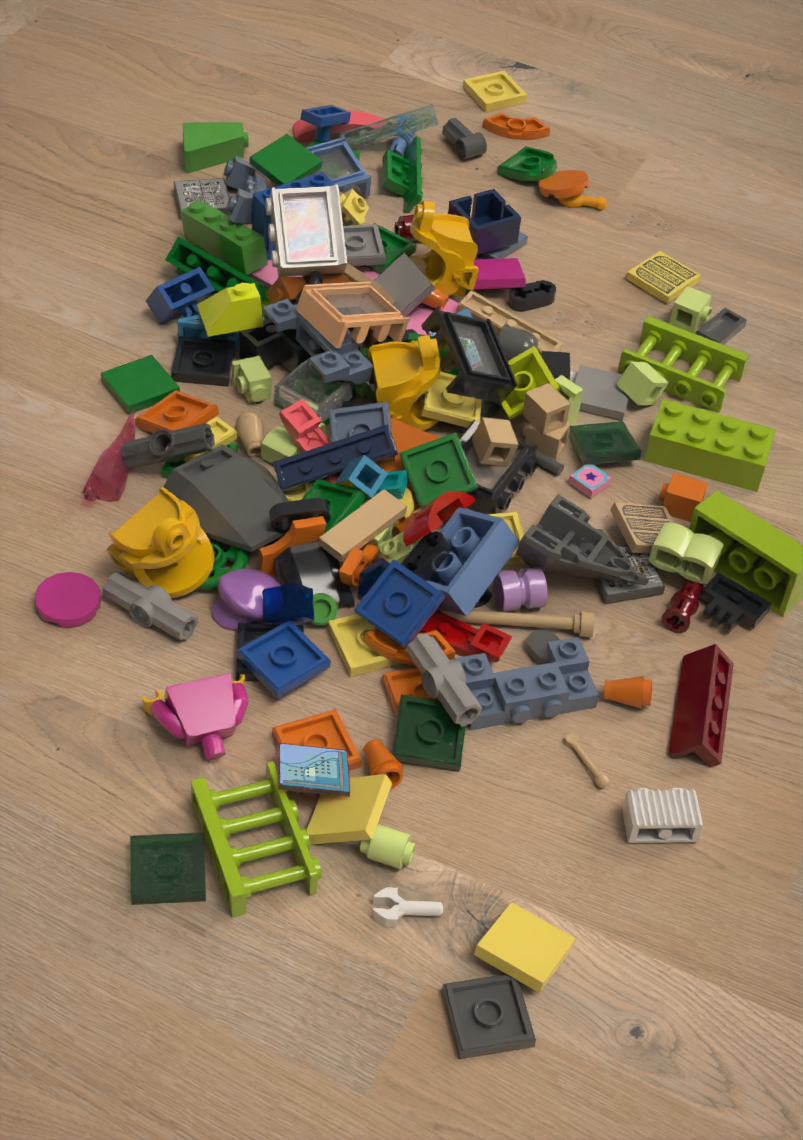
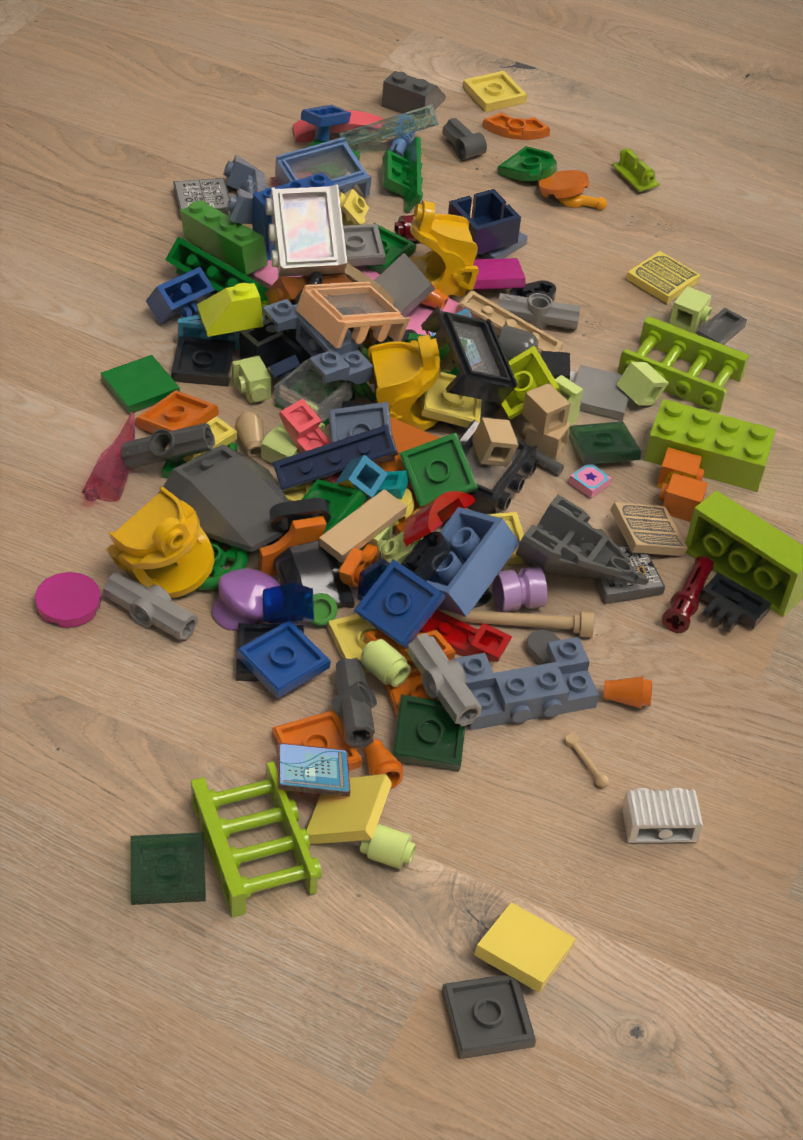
torso [141,673,249,760] -> none
bright green slope [182,122,249,173] -> none
green tile [249,134,323,186] -> none
white bar [372,887,443,927] -> none
yellowish green brick [649,522,724,584] -> none
dark red panel [669,644,734,767] -> none
none -> dark blue plate [267,355,300,381]
none -> dark grey piece [332,658,377,748]
none -> yellowish green brick [361,639,411,687]
none -> dark grey slope [382,71,446,122]
none -> light grey piece [498,293,581,330]
none -> lime hinge [611,148,660,192]
none -> orange brick [657,447,705,489]

